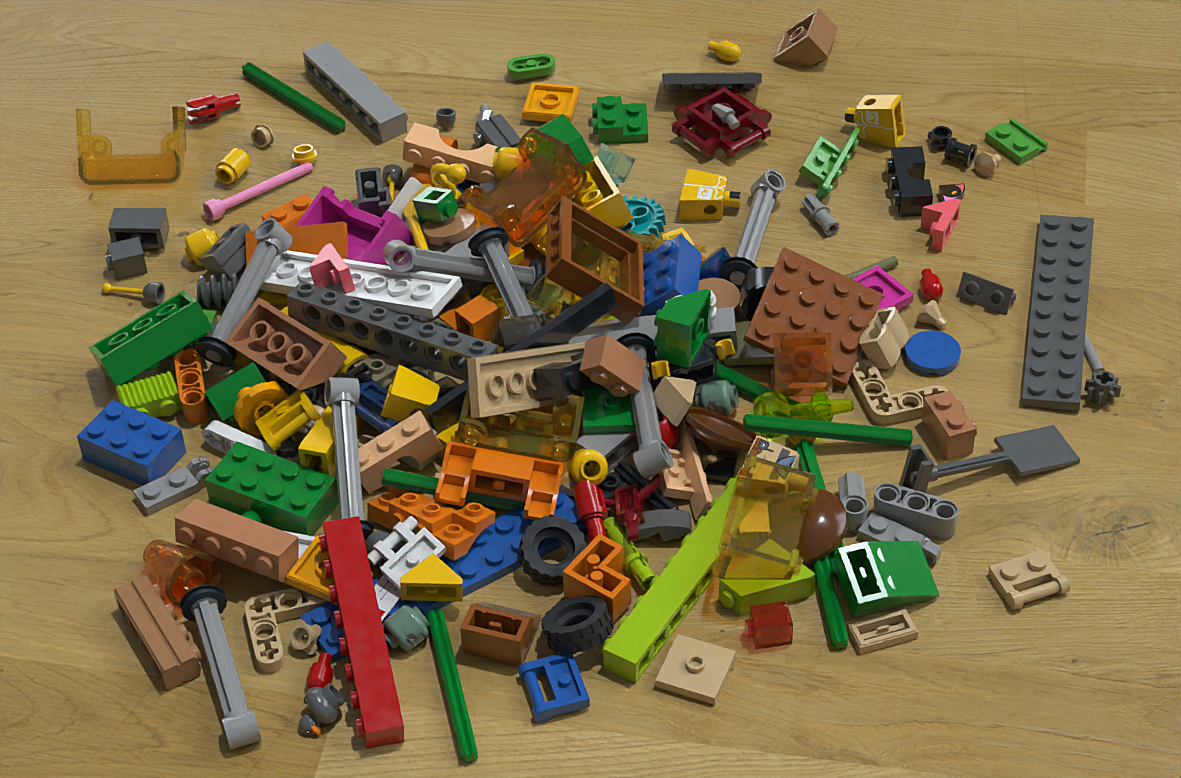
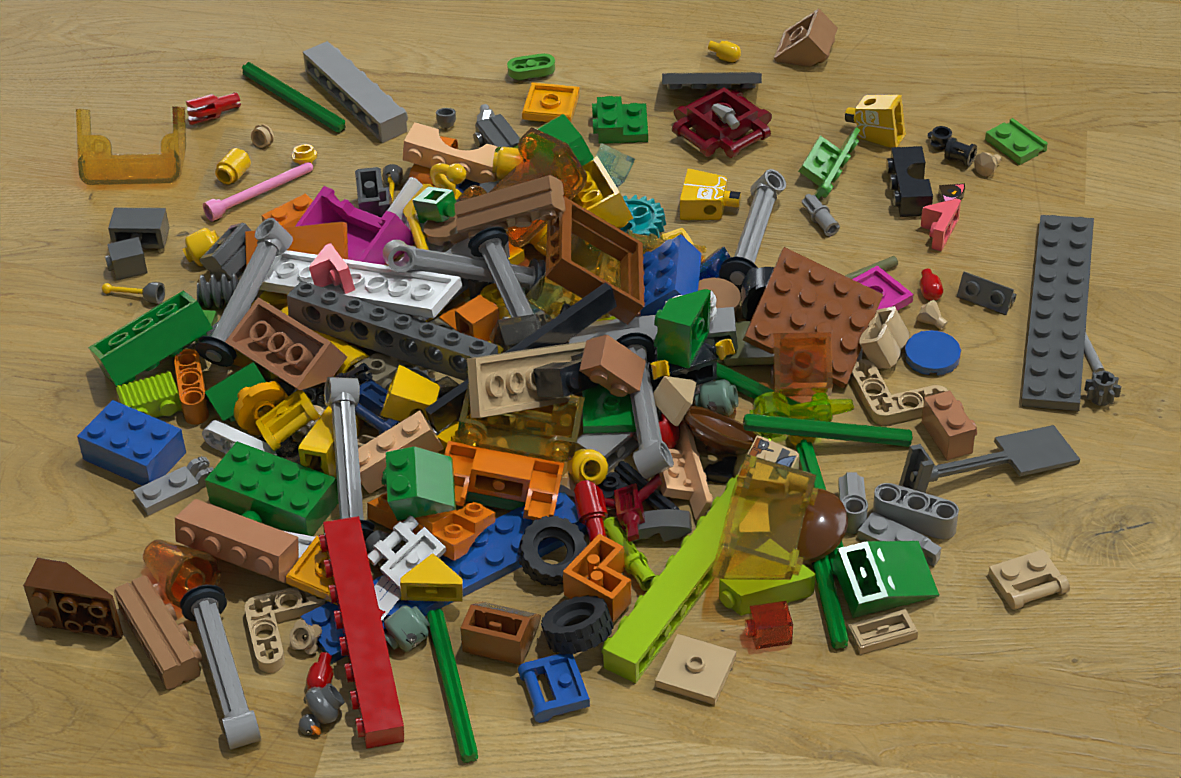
none -> reddish brown slope [23,558,123,639]
none -> green slope [386,446,456,521]
none -> medium nougat brick [455,175,565,240]

